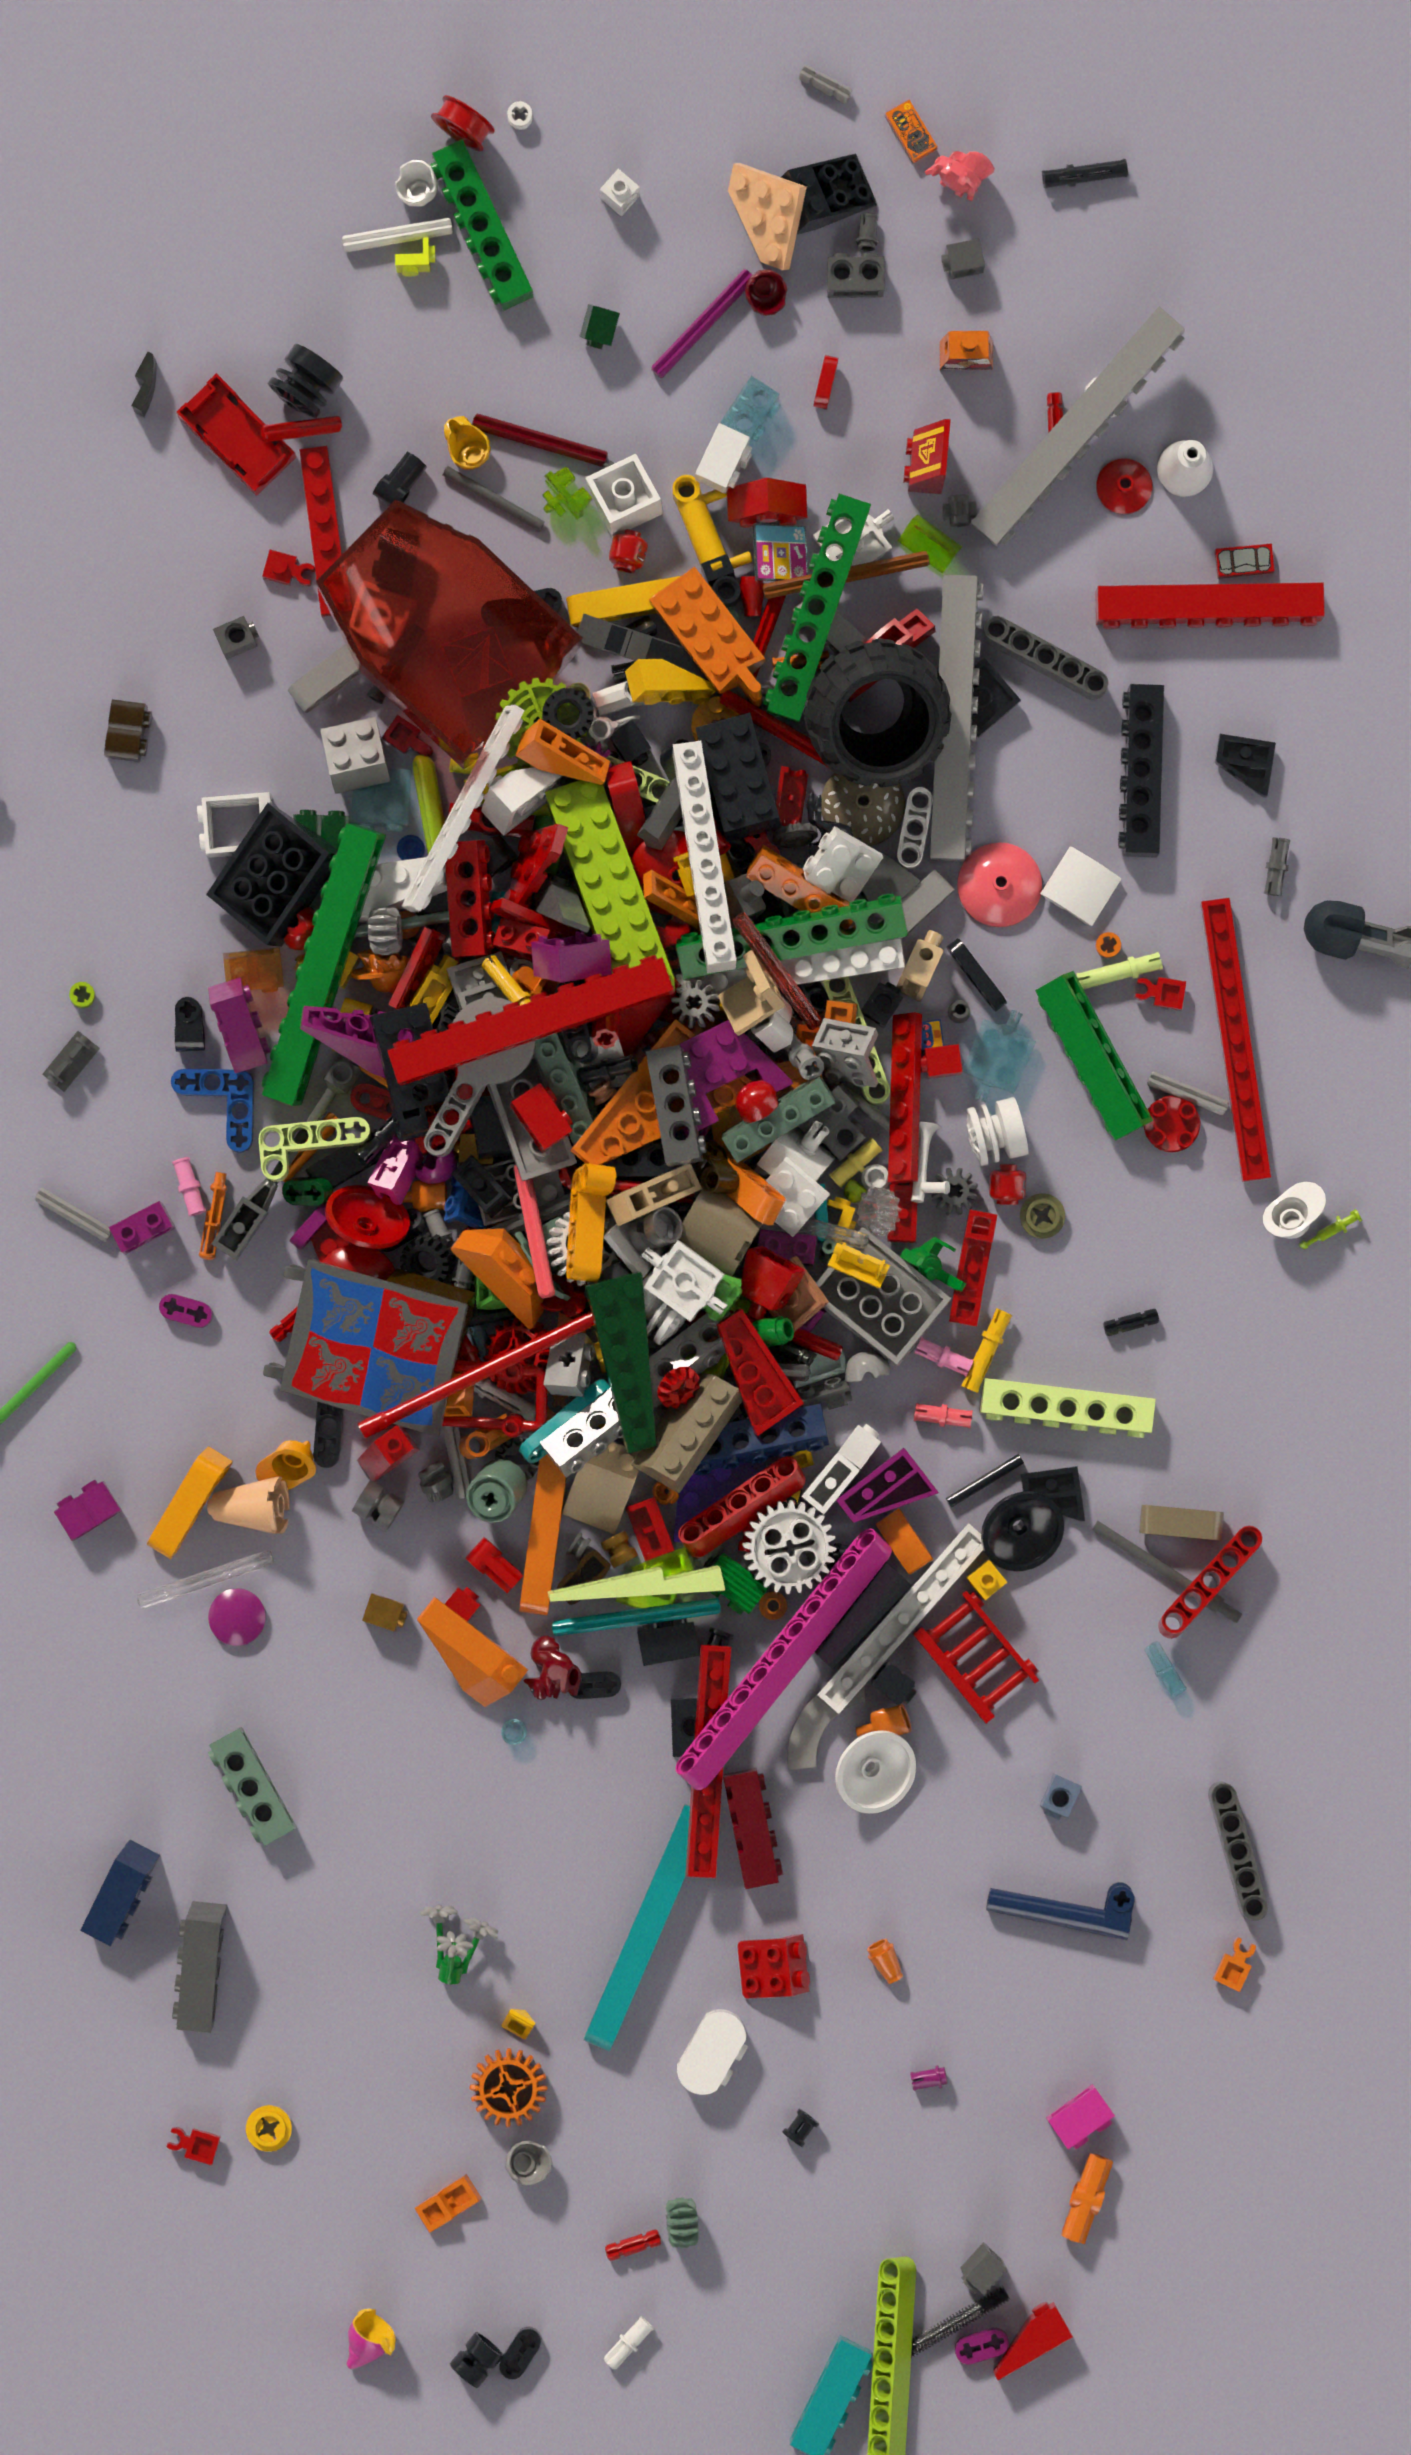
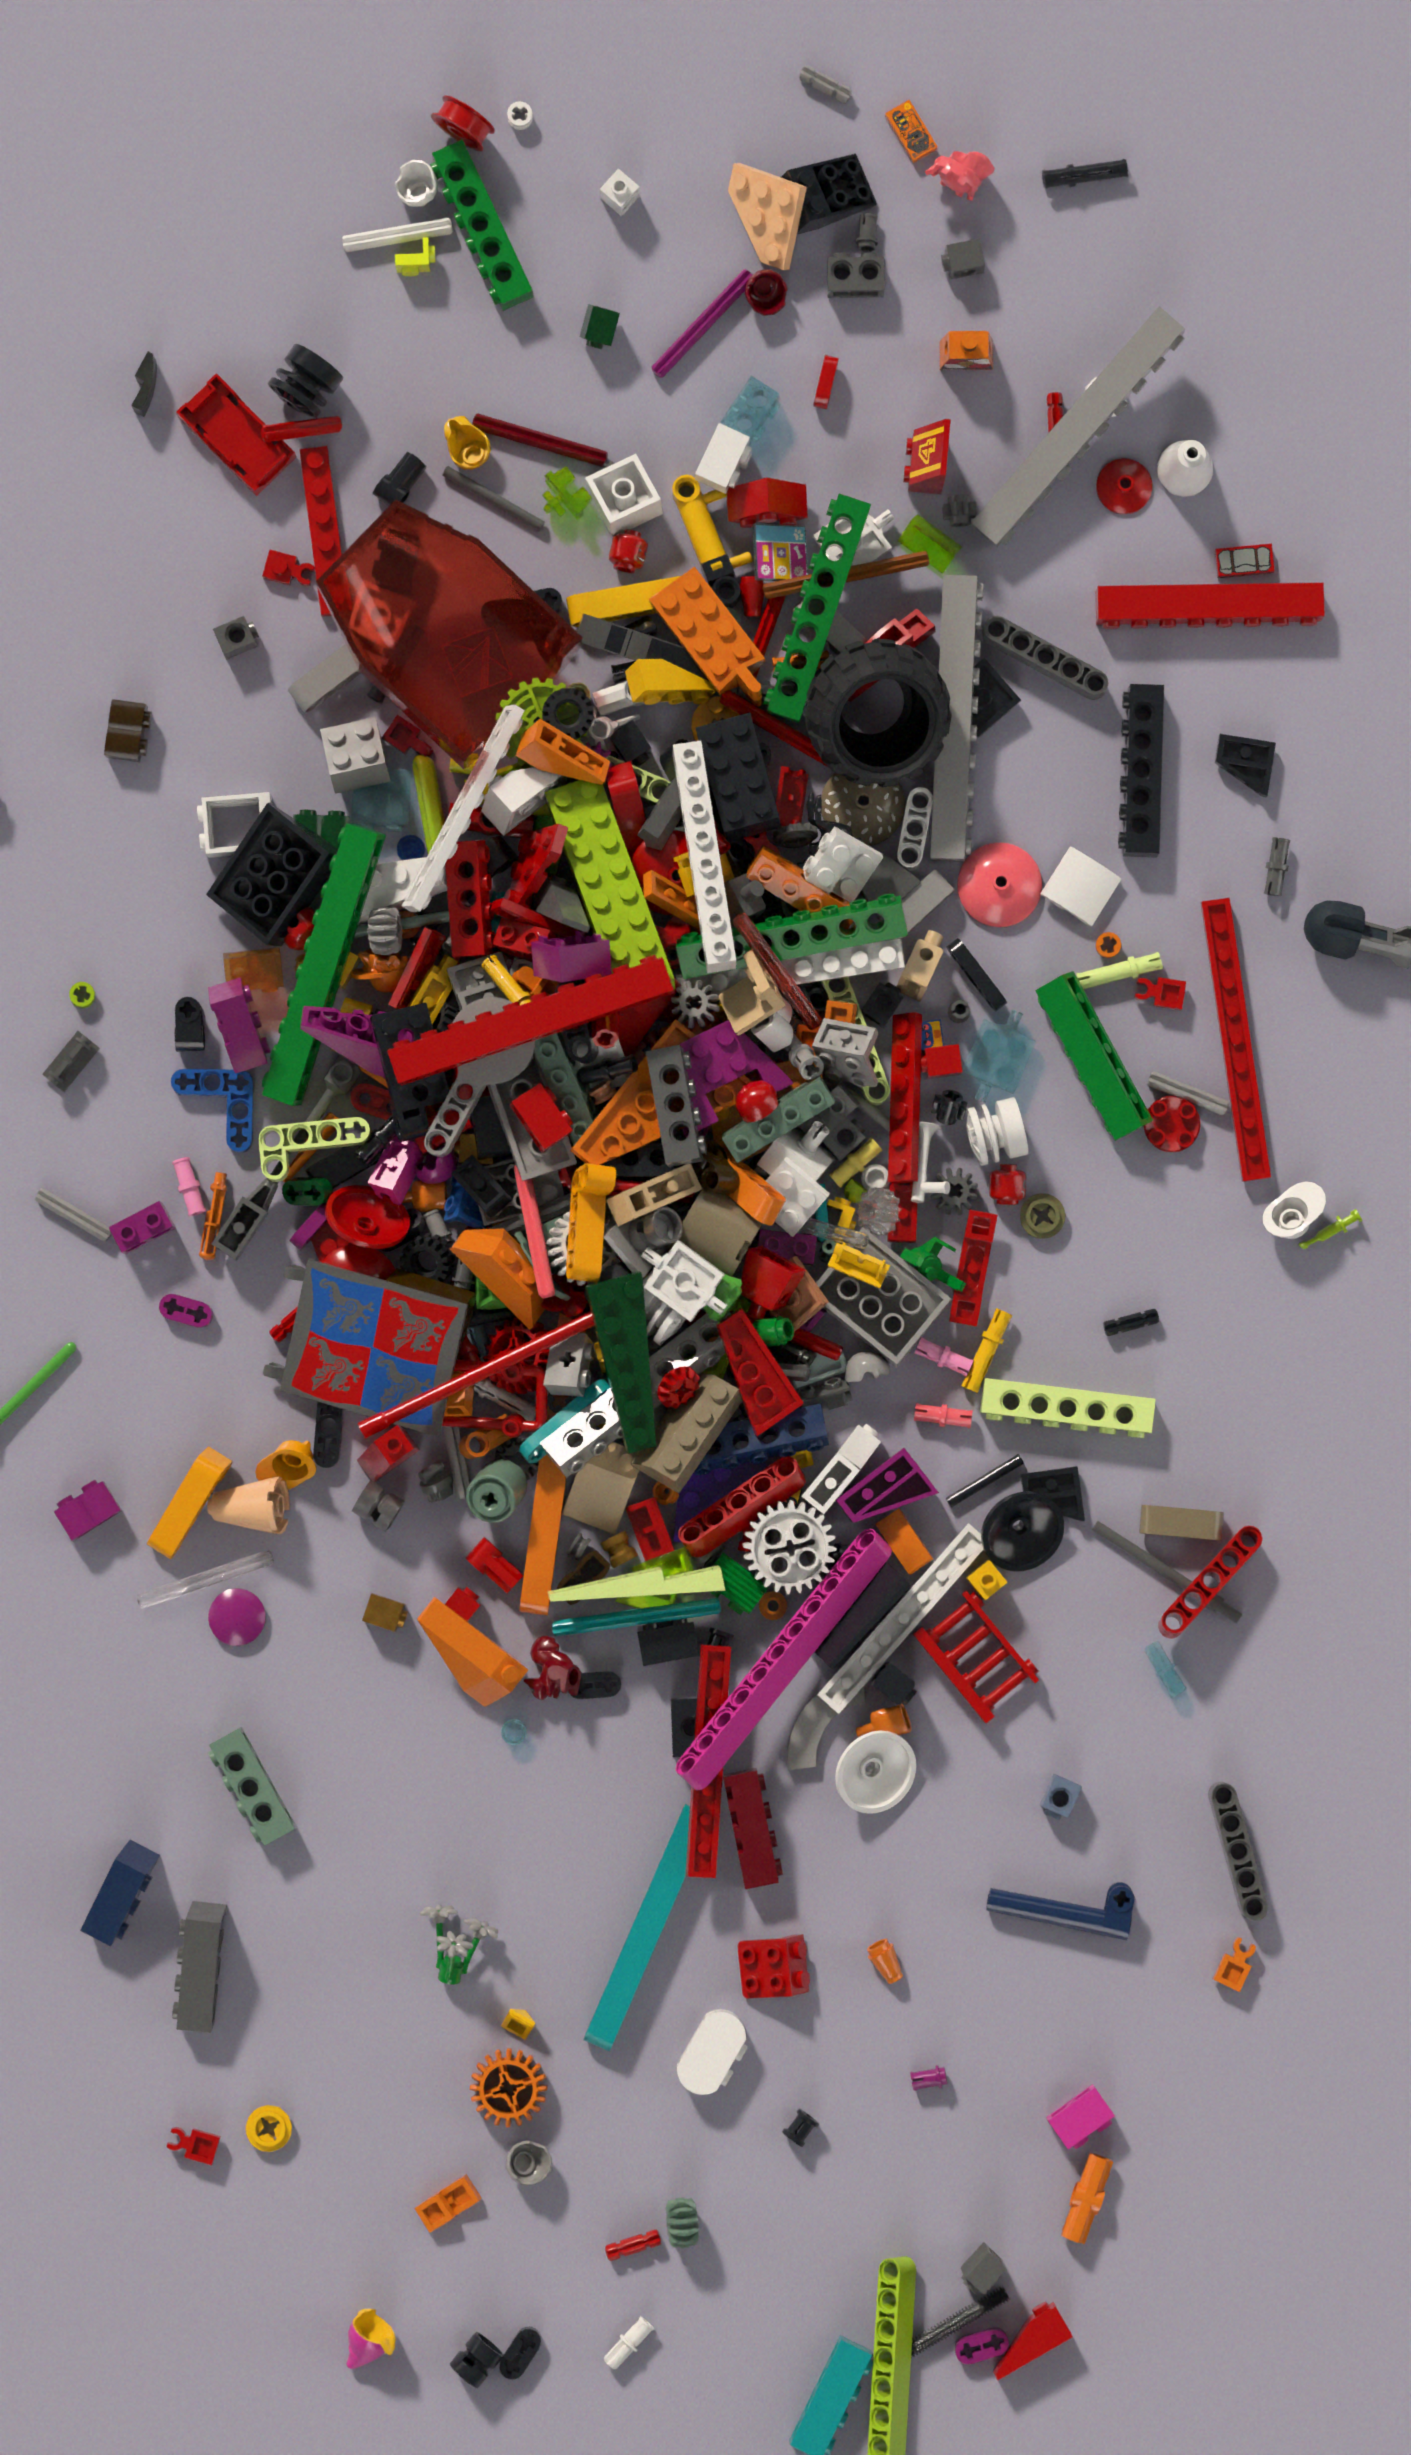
none -> black gear [931,1090,968,1125]

